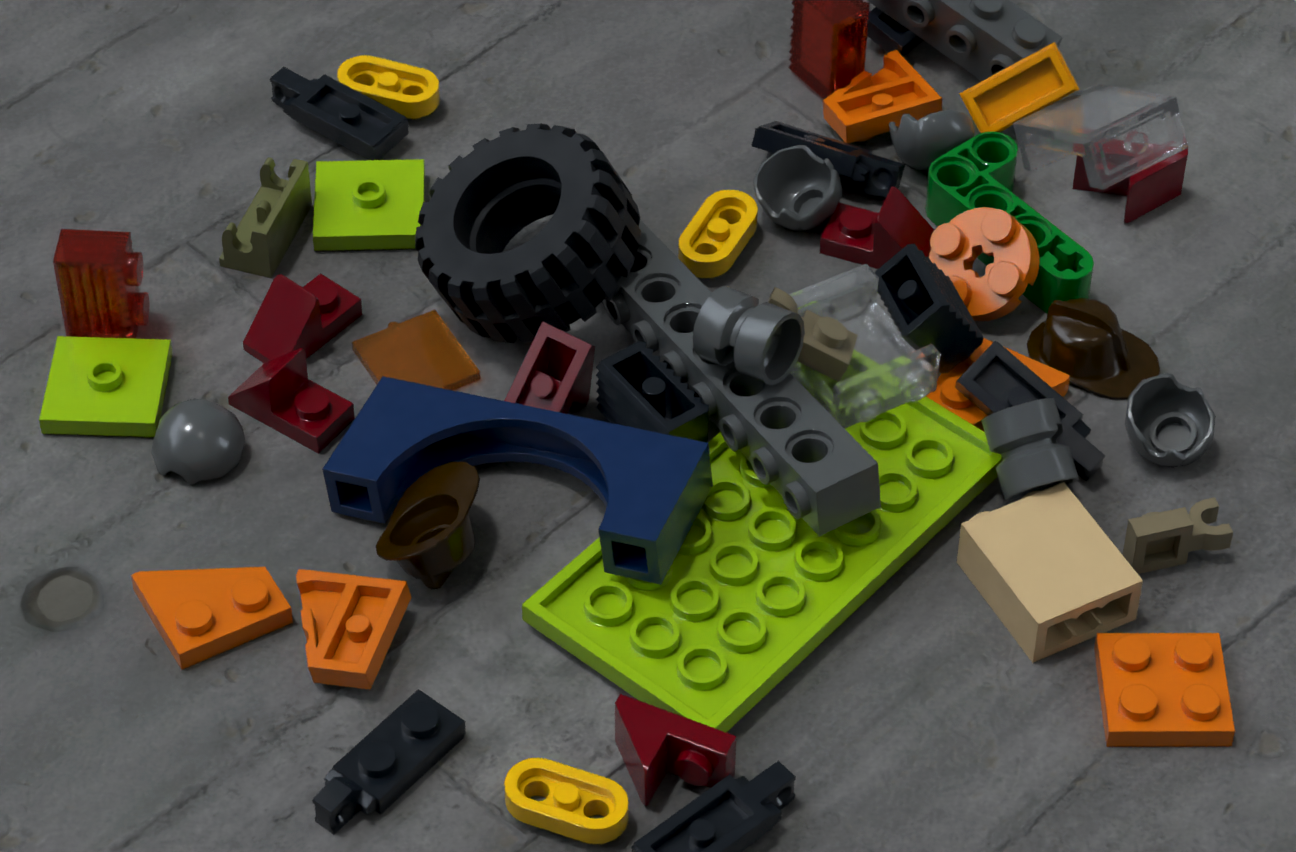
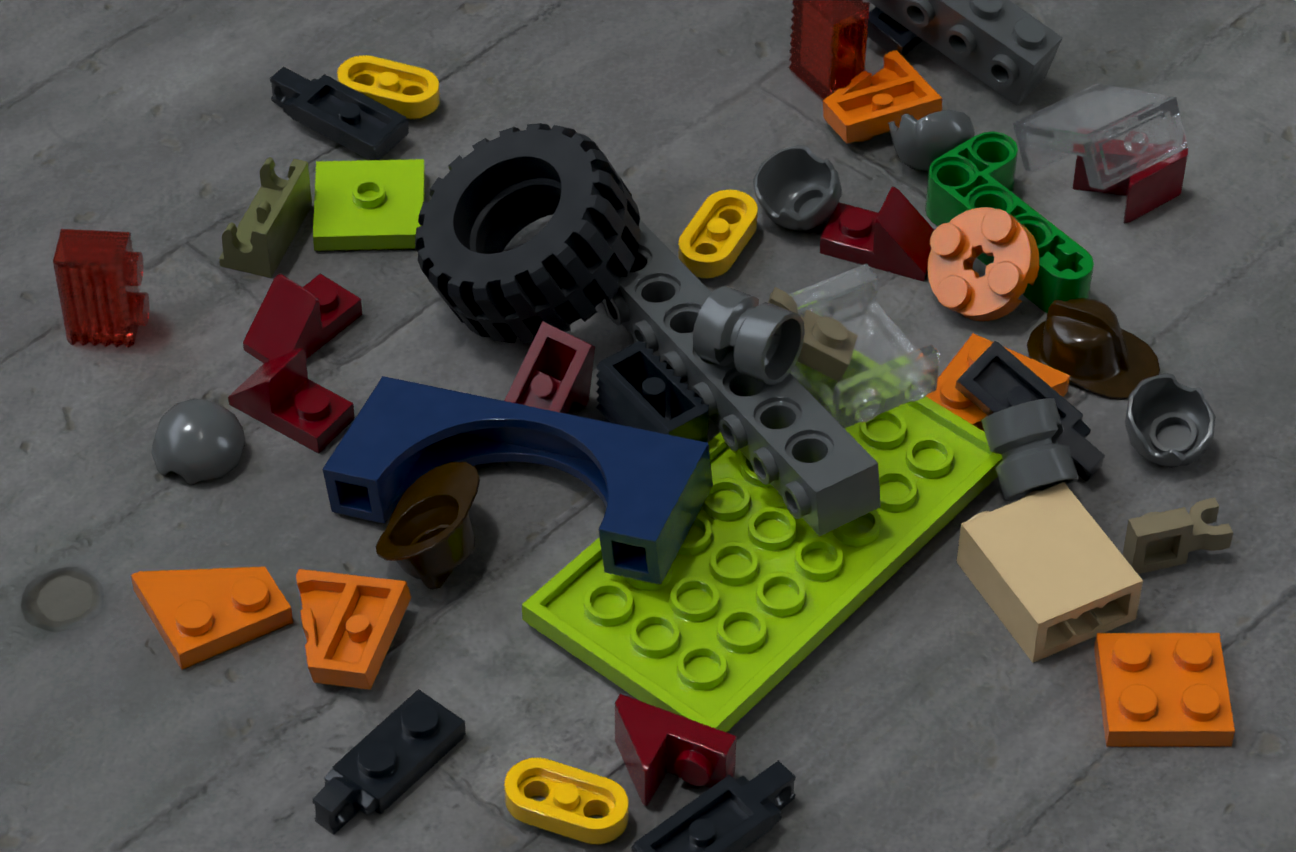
lime plate [39,336,173,437] -> none
clear orange piece [352,310,481,390] -> none
black hinge [751,121,905,197] -> none
black brick [871,244,983,374] -> none
light orange tile [959,42,1080,134] -> none

